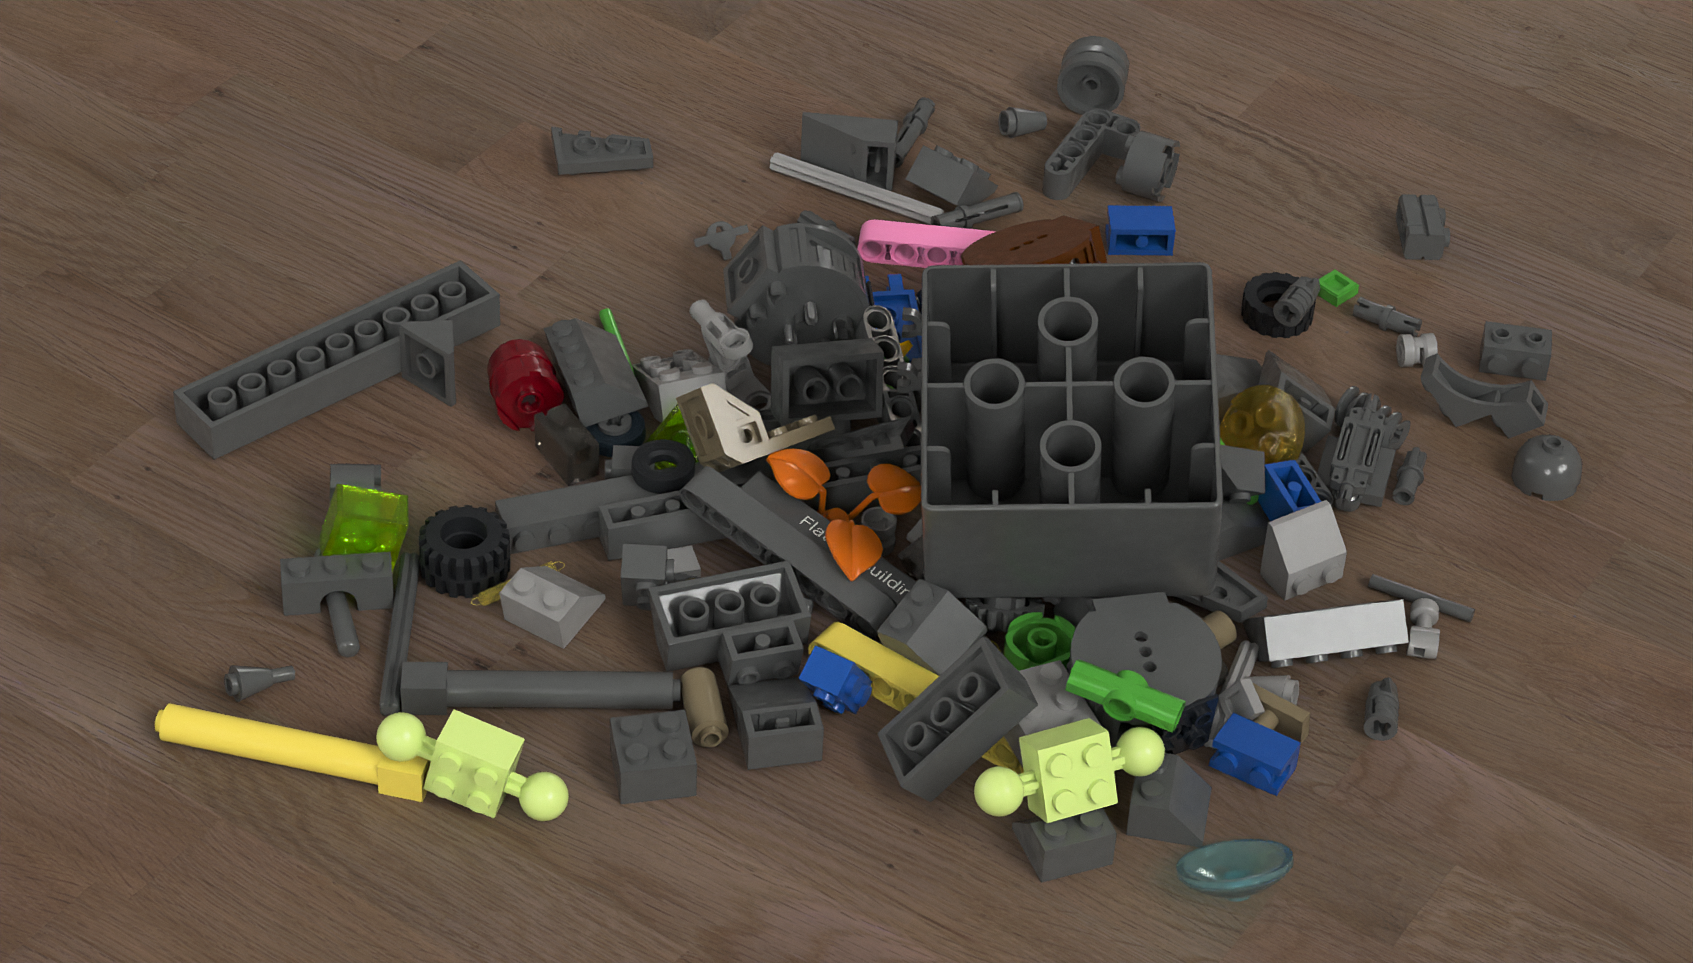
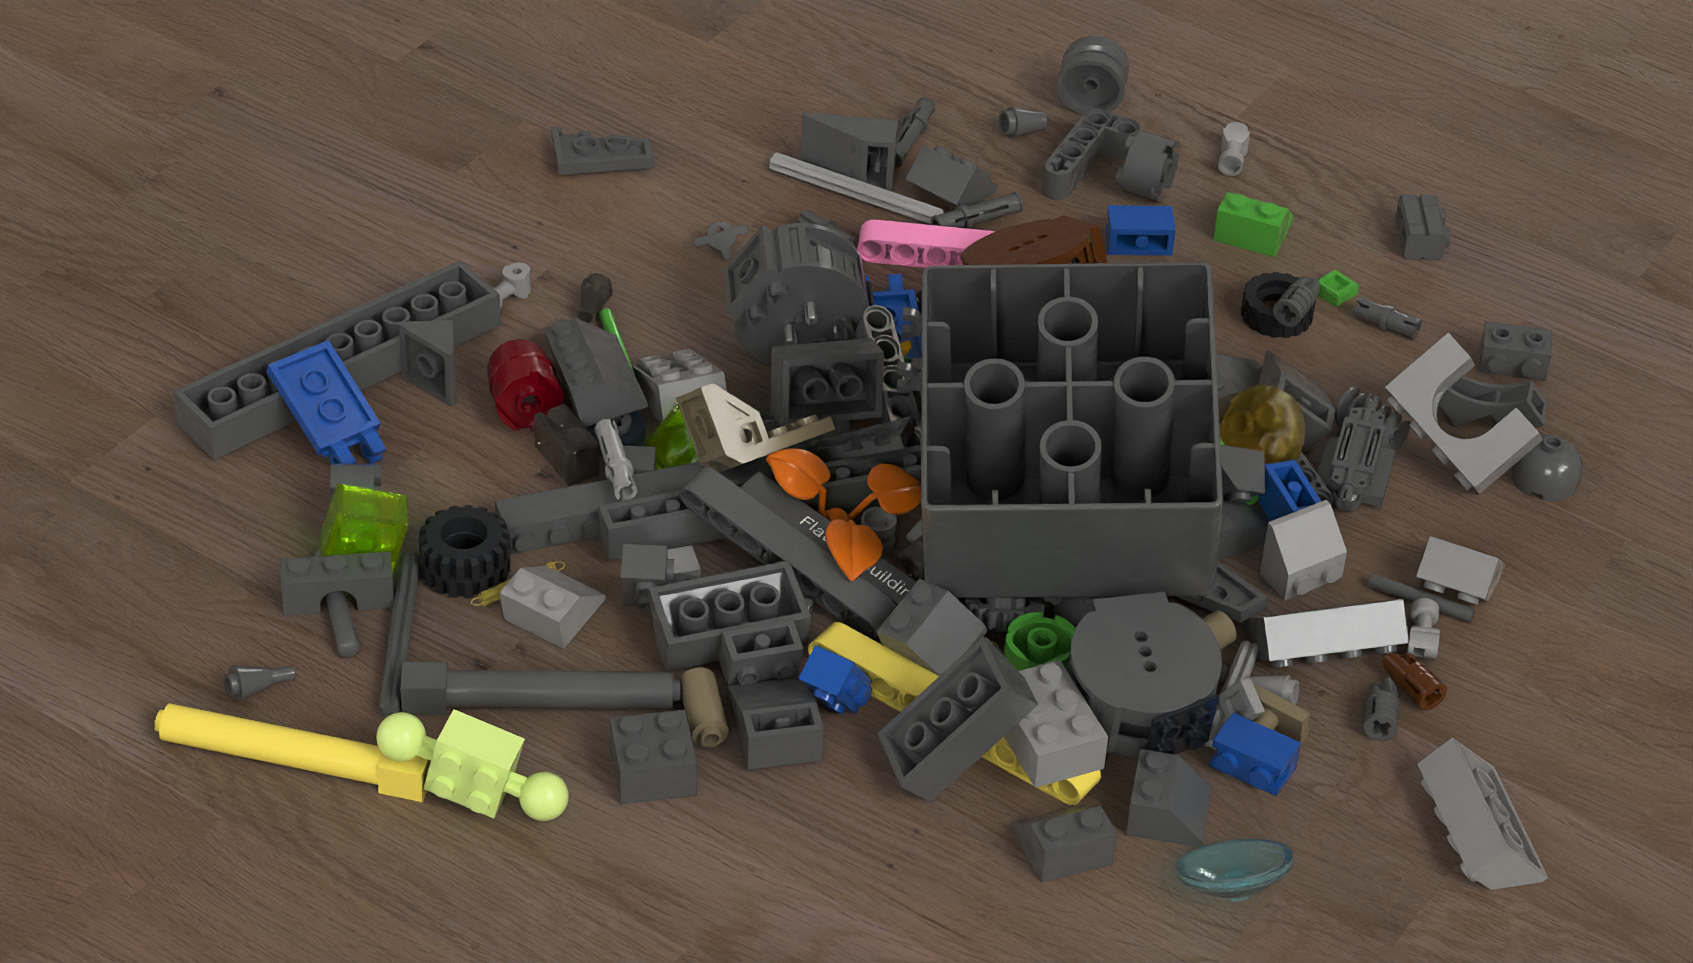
black tyre [631,439,695,494] -> none
light grey connector [689,300,771,410] -> none
yellowish green brick [974,718,1165,823] -> none
bright green piece [1065,659,1186,733] -> none
dark grey axle [1393,447,1427,505] -> none
light grey wheel [1396,333,1438,368] -> none
none -> blue tile [266,340,386,464]
none -> light grey leg [493,262,531,308]
none -> clear smoke cone [577,273,613,323]
none -> light grey pin [595,419,637,501]
none -> bright green slope [1213,192,1294,257]
none -> light grey leg [1218,122,1250,176]
none -> reddish brown hinge [1382,653,1447,710]
none -> light grey arch [1385,333,1543,494]
none -> light grey slope [1416,536,1505,605]
none -> light grey slope [1417,737,1548,890]

